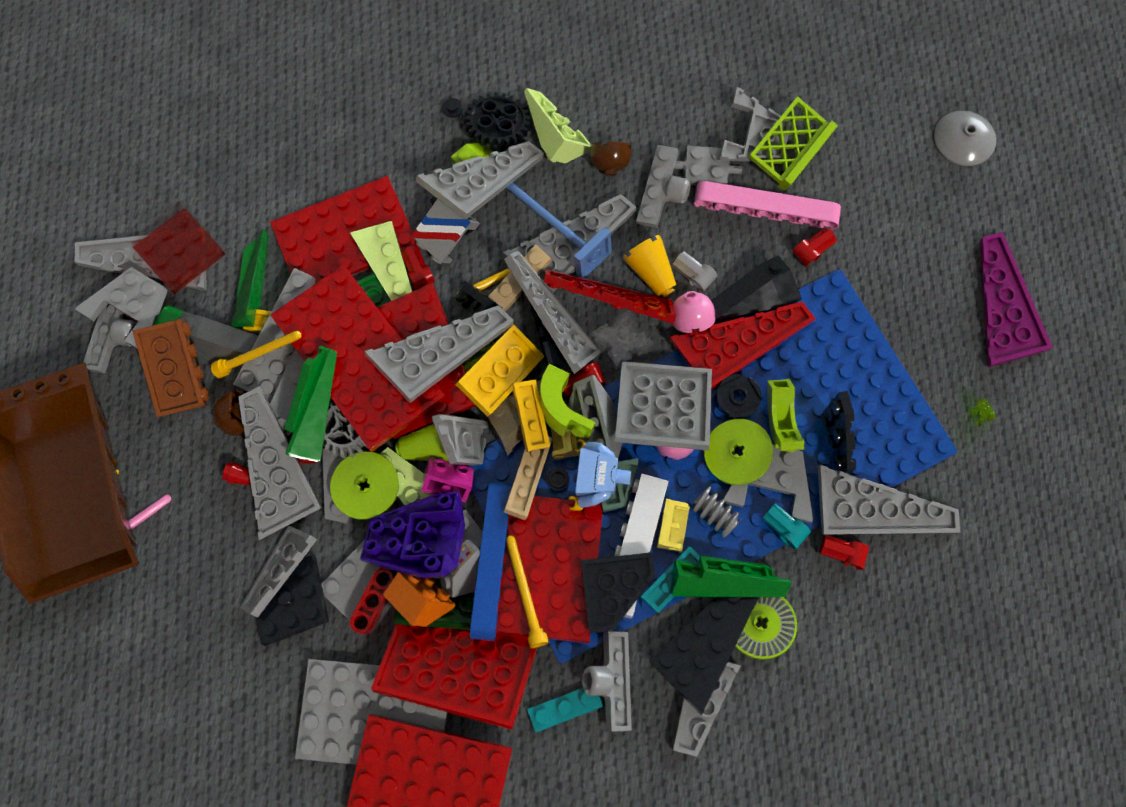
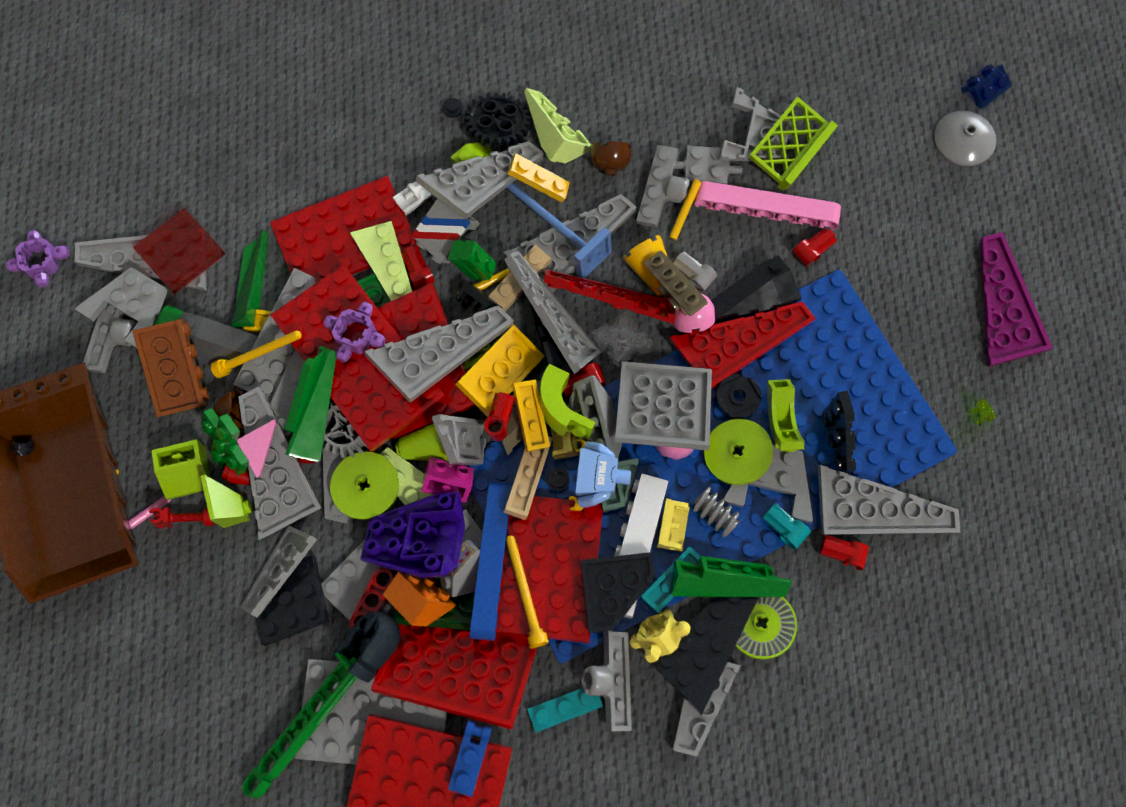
none -> medium lavender piece [6,230,70,288]
none -> black plate [10,437,35,456]
none -> red bar [148,508,215,529]
none -> lime slope [151,439,211,500]
none -> lime slope [200,475,252,528]
none -> green plate [201,408,249,476]
none -> bright pink tile [237,419,277,478]
none -> piece [242,611,400,799]
none -> medium lavender piece [323,302,386,362]
none -> white hips [393,182,434,215]
none -> green brick [448,240,496,280]
none -> blue plate [448,720,492,797]
none -> red piece [484,392,515,441]
none -> yellow plate [507,153,570,203]
none -> light yellow piece [629,609,690,663]
none -> dark tan bracket [644,251,708,316]
none -> yellow bar [669,179,702,240]
none -> clear blue bracket [961,64,1012,109]

